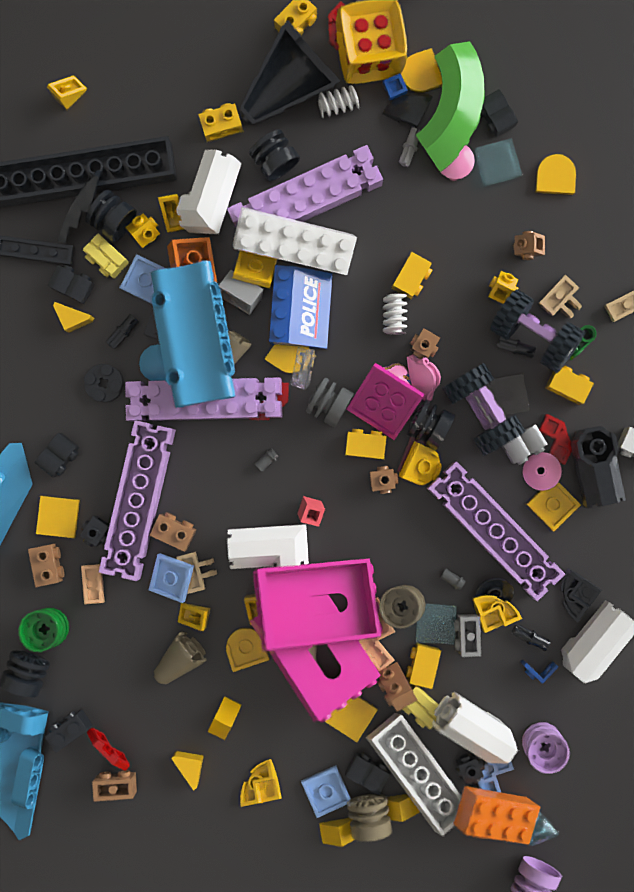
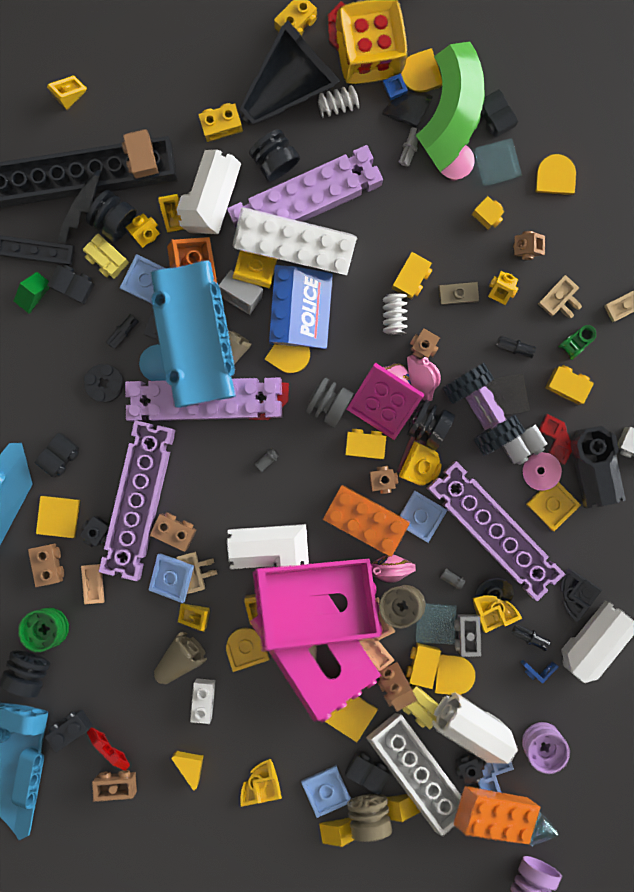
yellow slope [53,302,95,333] -> none
yellow slope [208,696,242,740] -> none
clear hinge [291,347,316,390] -> none
coral brick [297,496,325,527] -> none
black plate [490,289,585,373] -> none
none -> green slope [14,272,50,313]
none -> medium nougat brick [122,130,158,179]
none -> white brick [190,679,216,724]
none -> orange brick [323,485,410,557]
none -> bright pink hat [370,555,416,583]
none -> light blue tile [399,490,447,543]
none -> yellow tile [435,654,475,695]
none -> dark tan plate [439,282,479,305]
none -> yellow brick [472,196,505,230]

